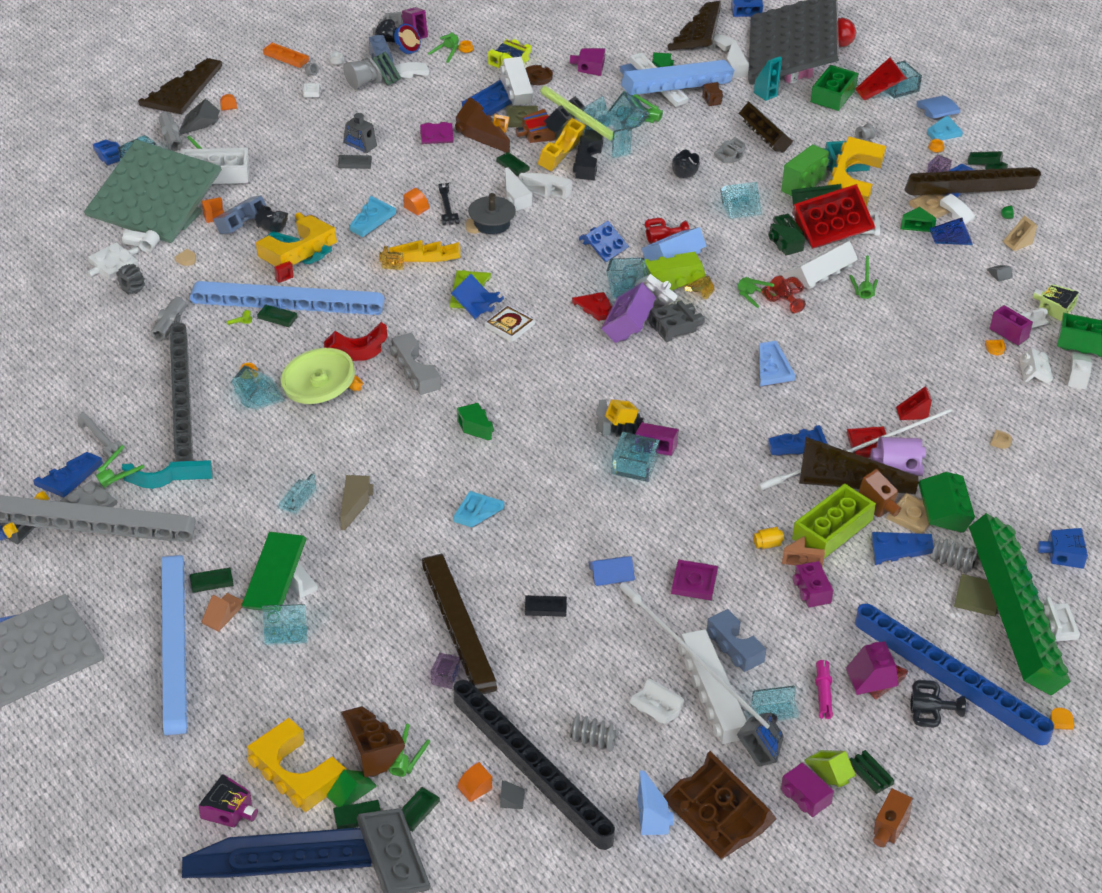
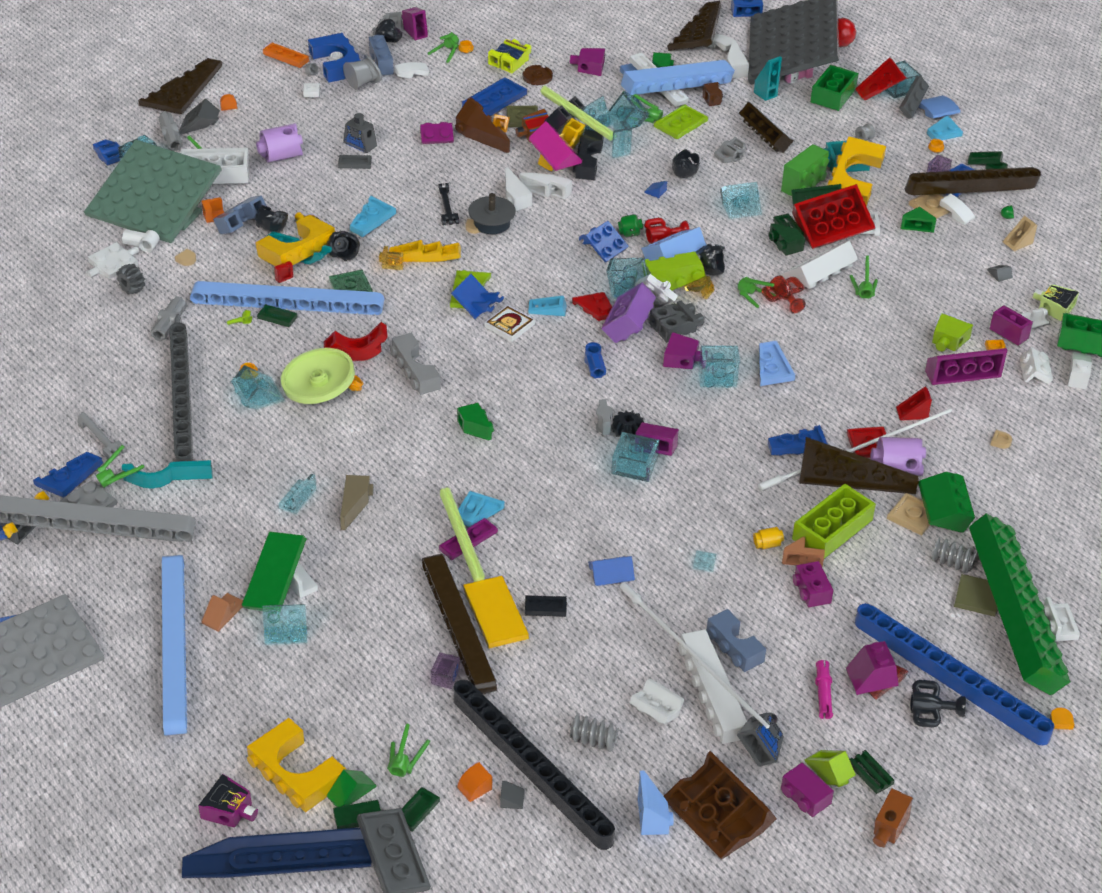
dark green tile [189,567,234,593] -> none
reddish brown wedge [341,706,405,778] -> none
dark green tile [372,51,401,86] -> none
tile [394,24,421,54] -> none
orange brick [403,188,430,215] -> none
dark green tile [496,152,530,176] -> none
white wedge [500,57,533,106] -> none
yellow brick [605,399,639,425] -> none
magenta plate [671,559,718,601] -> none
clear light blue panel [751,685,799,720] -> none
dark orange torso [859,469,902,517] -> none
blue wing [871,532,934,565] -> none
clear blue wing [930,217,973,245] -> none
blue torso [1037,528,1088,569] -> none
none -> lavender cylinder [256,123,303,163]
none -> blue arch [308,33,361,83]
none -> black hair [326,231,360,261]
none -> clear green tile [329,269,373,292]
none -> magenta tile [439,518,498,560]
none -> yellowish green axle [440,487,485,582]
none -> yellow tile [463,576,529,649]
none -> medium azure slope [528,295,567,316]
none -> dark pink slope [529,121,582,171]
none -> blue piece [584,342,606,378]
none -> green head [618,214,643,238]
none -> blue slope [645,181,667,198]
none -> lime tile [653,104,708,139]
none -> magenta torso [663,332,708,369]
none -> clear light blue tile [693,551,716,572]
none -> black hair [698,243,725,276]
none -> clear light blue brick [698,346,740,388]
none -> dark grey plate [899,75,929,119]
none -> magenta slope [925,348,1008,385]
none -> lime torso [932,313,973,352]

